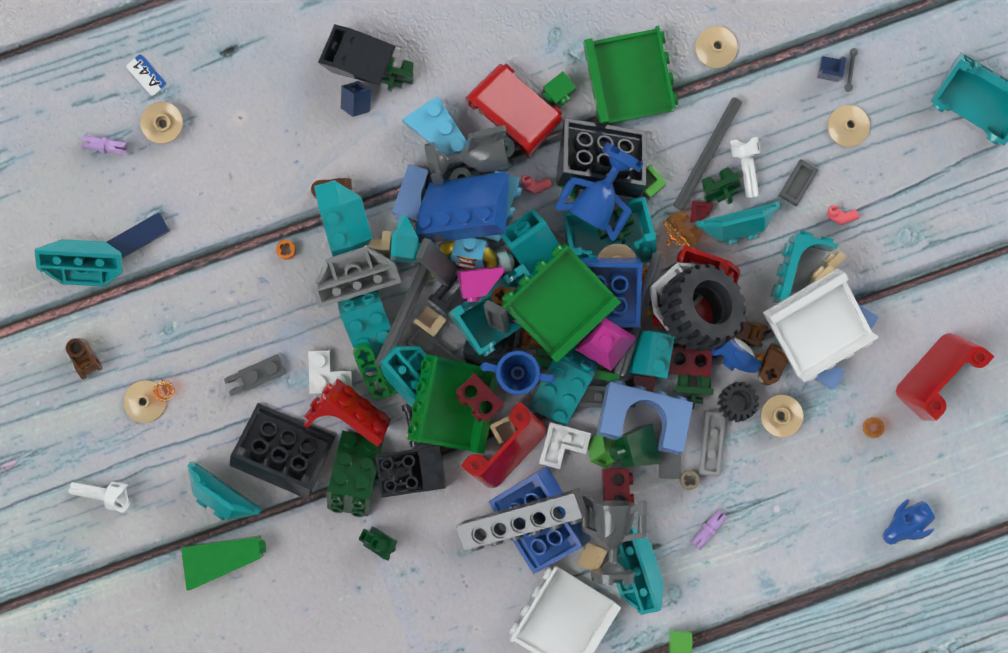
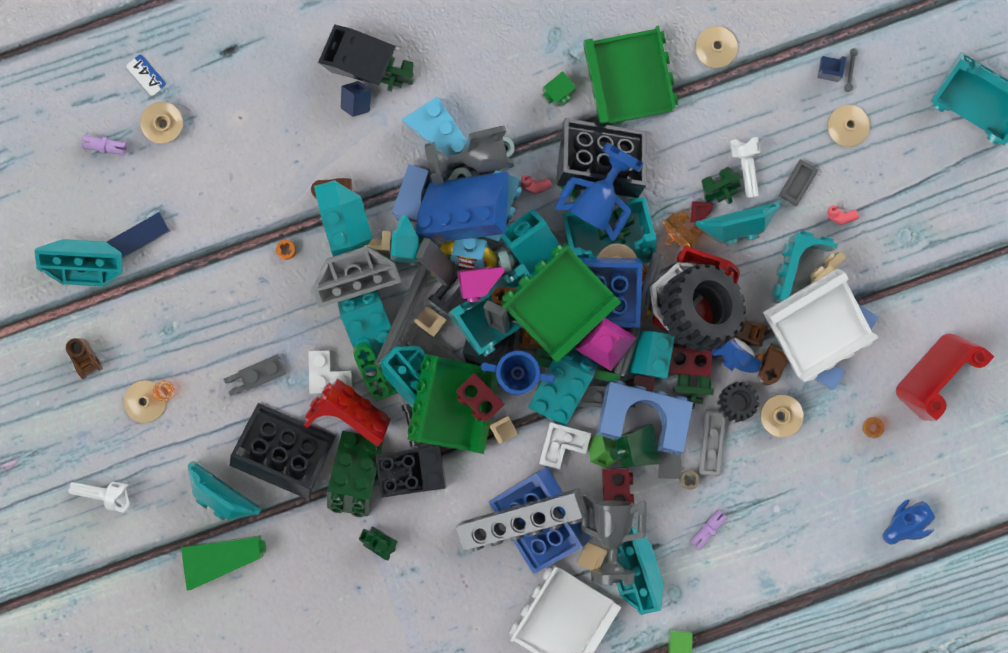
red windscreen [461,401,546,488] -> none
windscreen [466,63,563,158] -> none
bright green panel [643,165,667,200] -> none
dark grey axle [673,97,742,211] -> none

